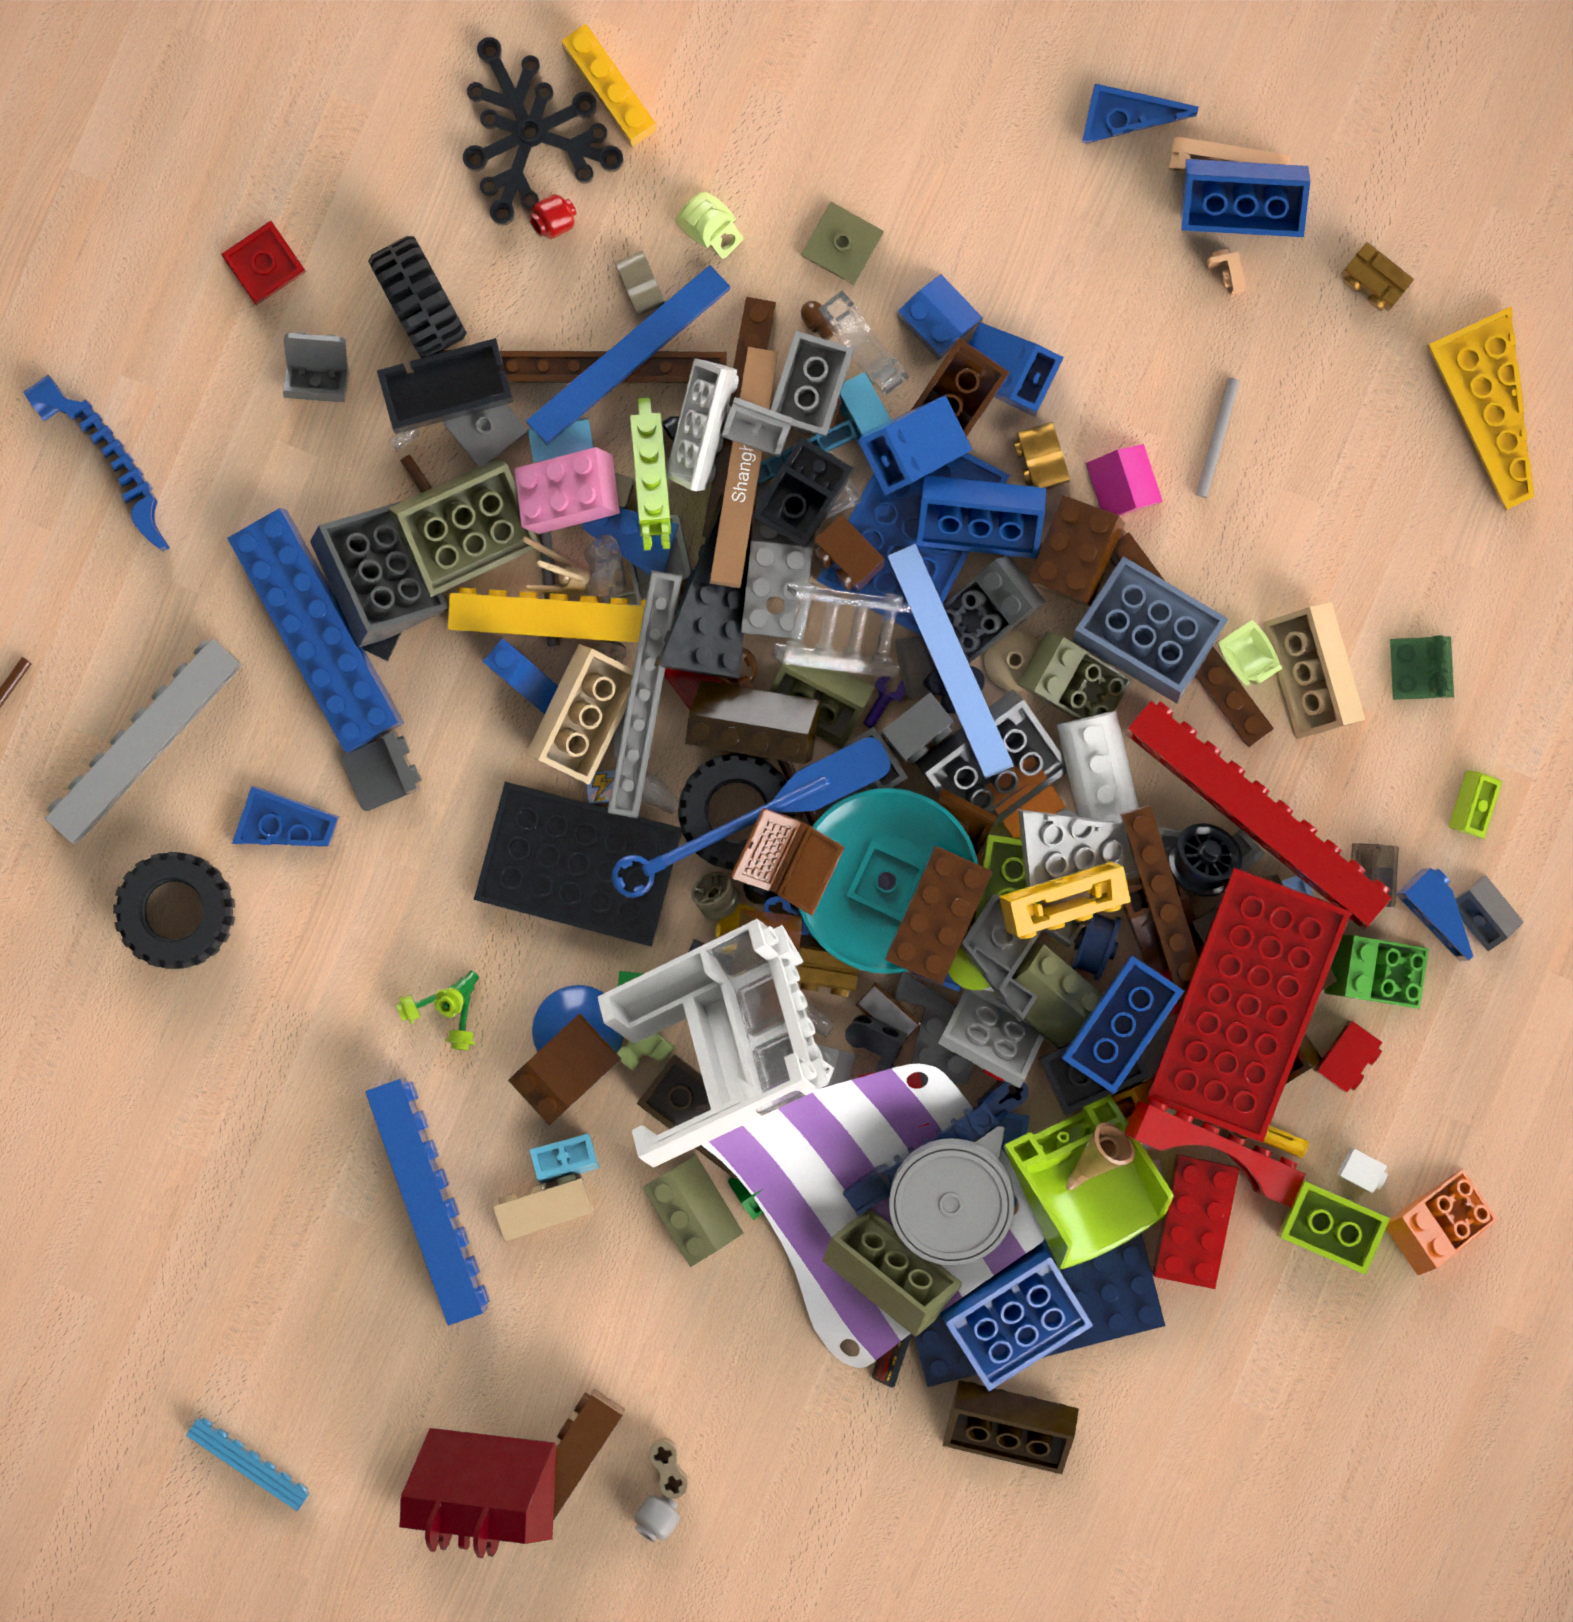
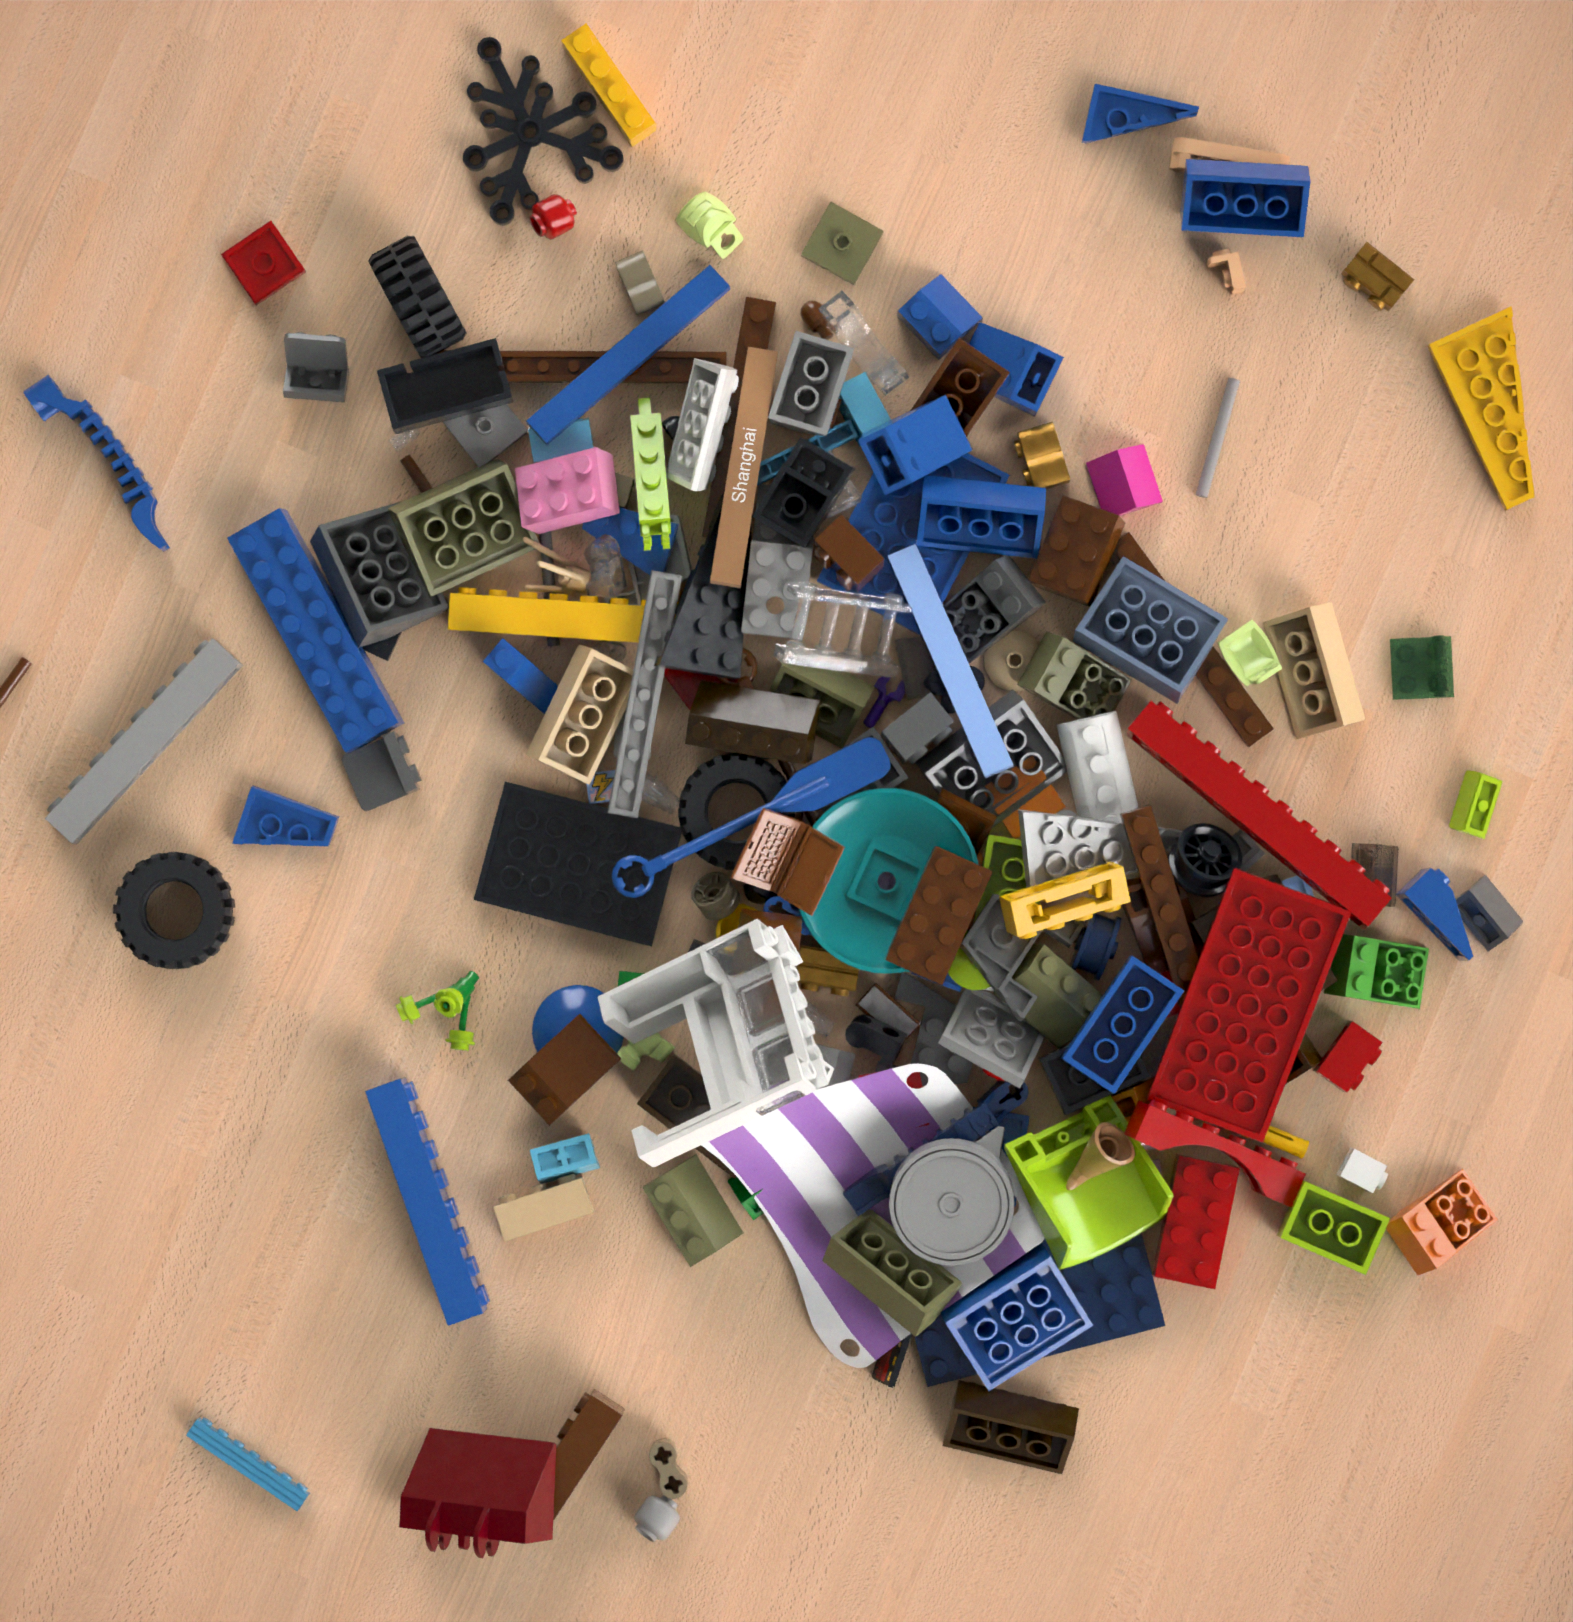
light grey hinge [722,397,793,457] -> none

